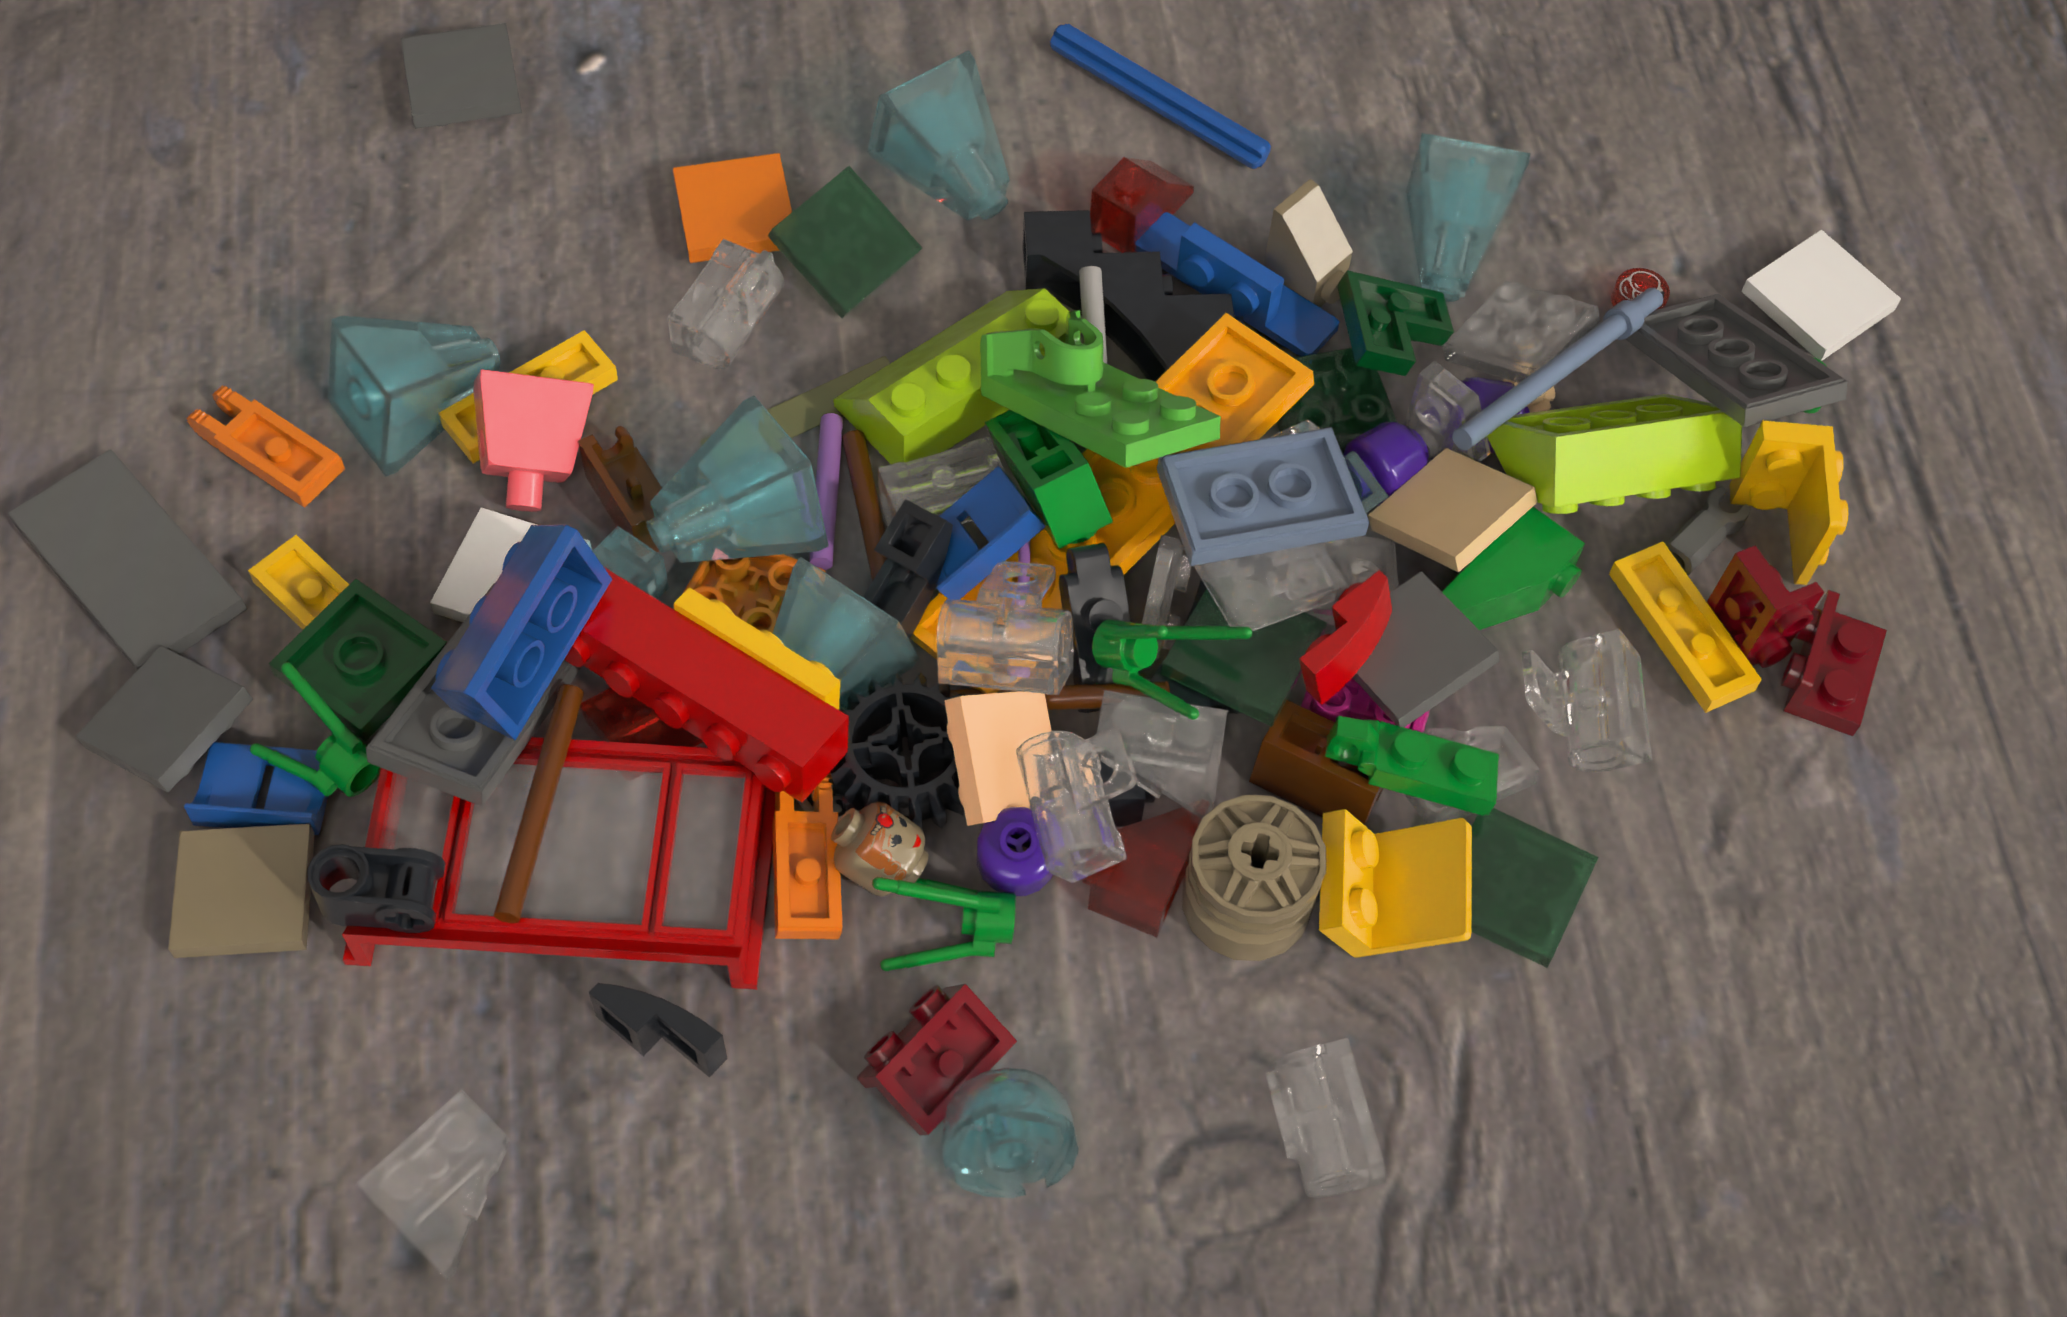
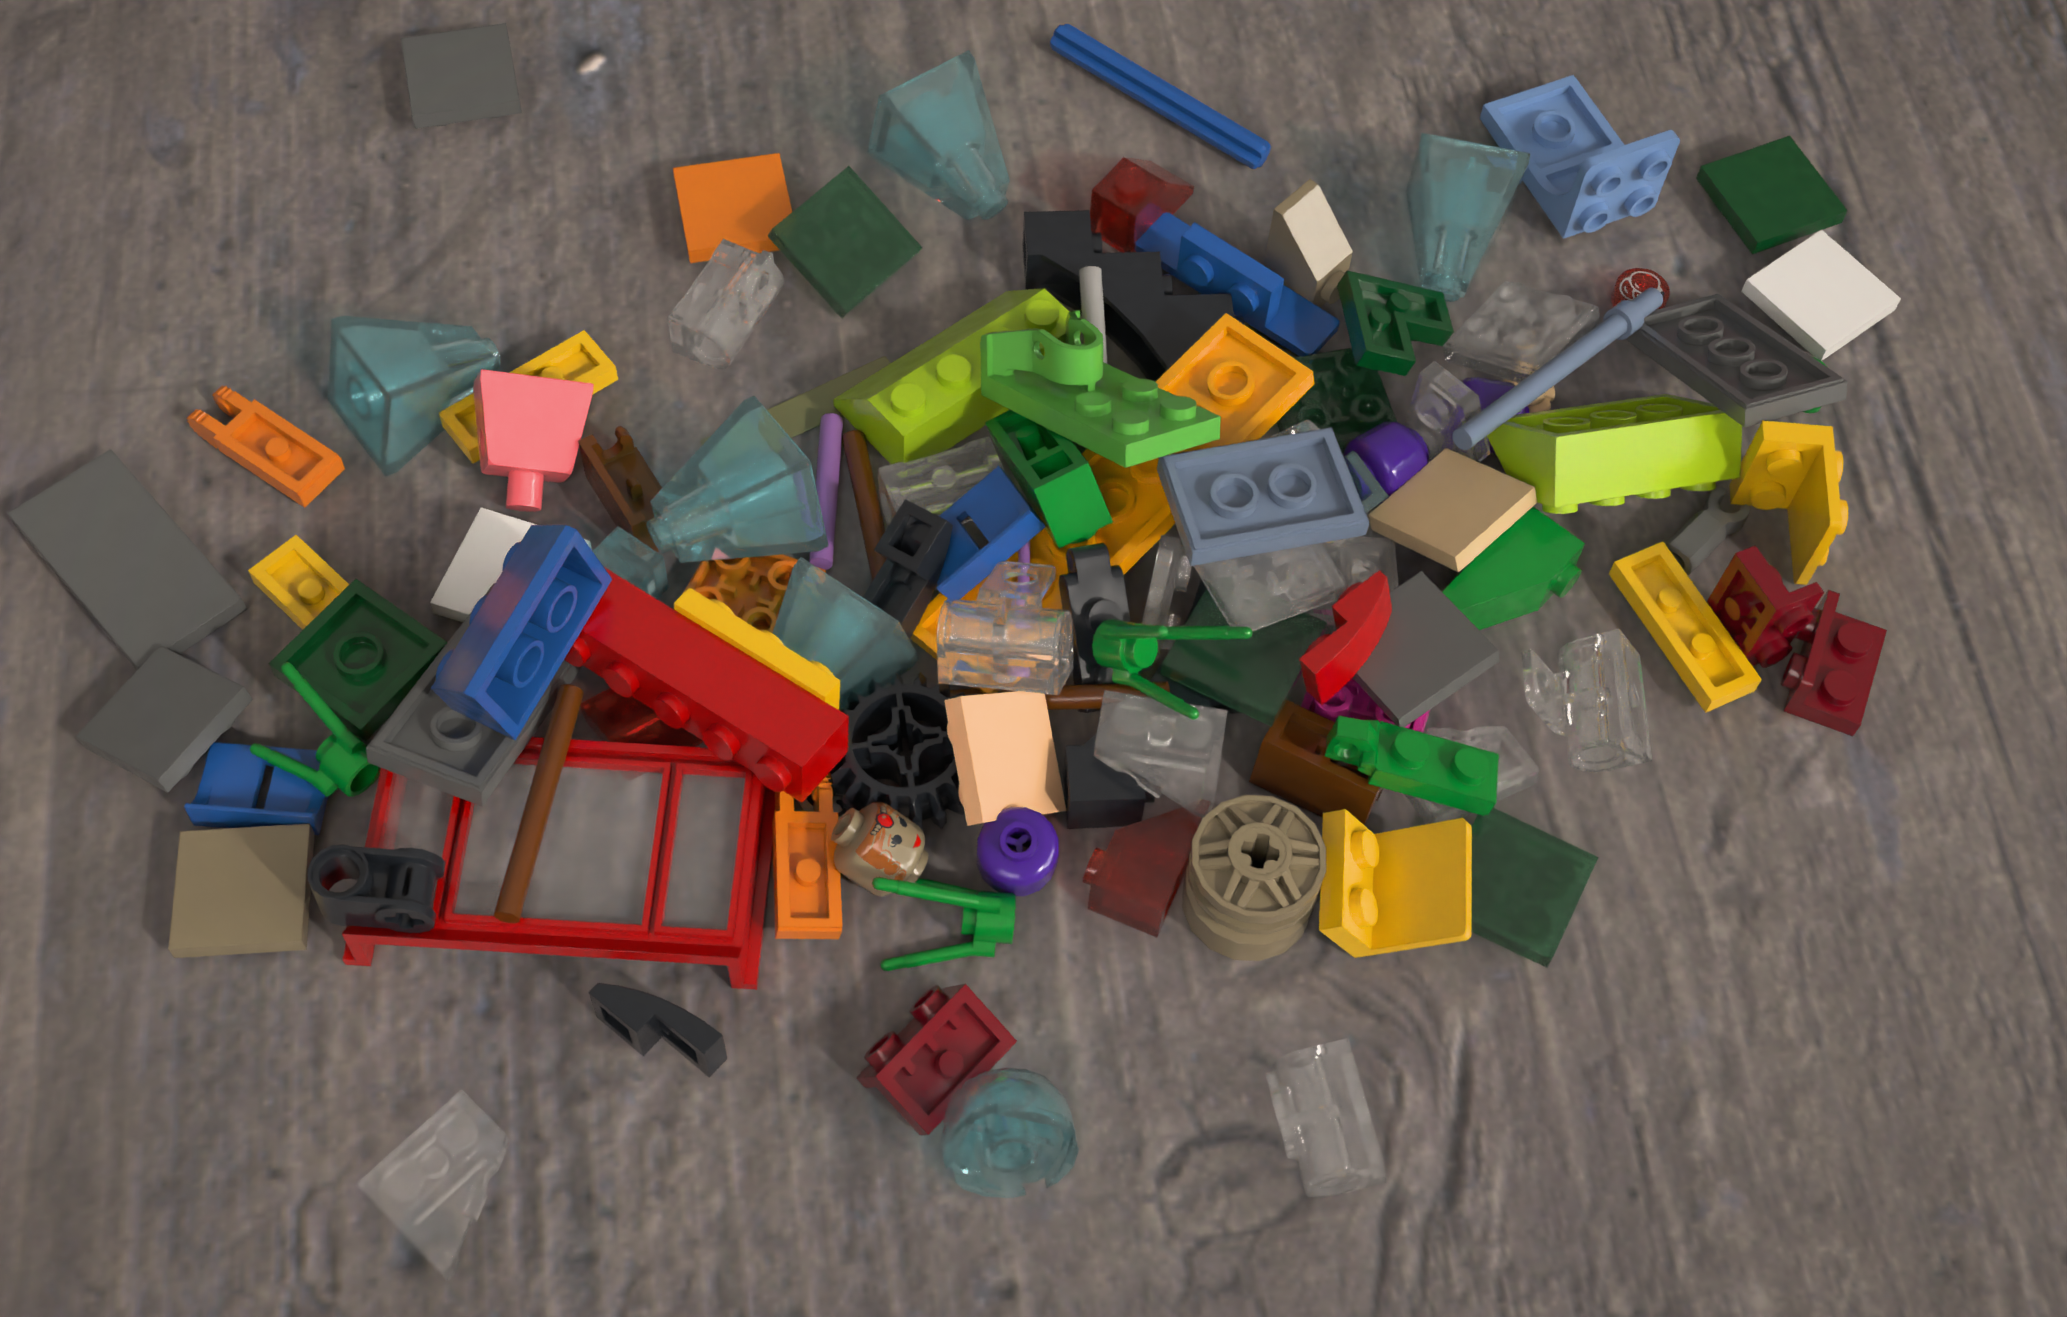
clear piece [1016,728,1137,883] -> none
none -> medium blue bracket [1480,75,1680,239]
none -> dark green tile [1696,136,1848,255]

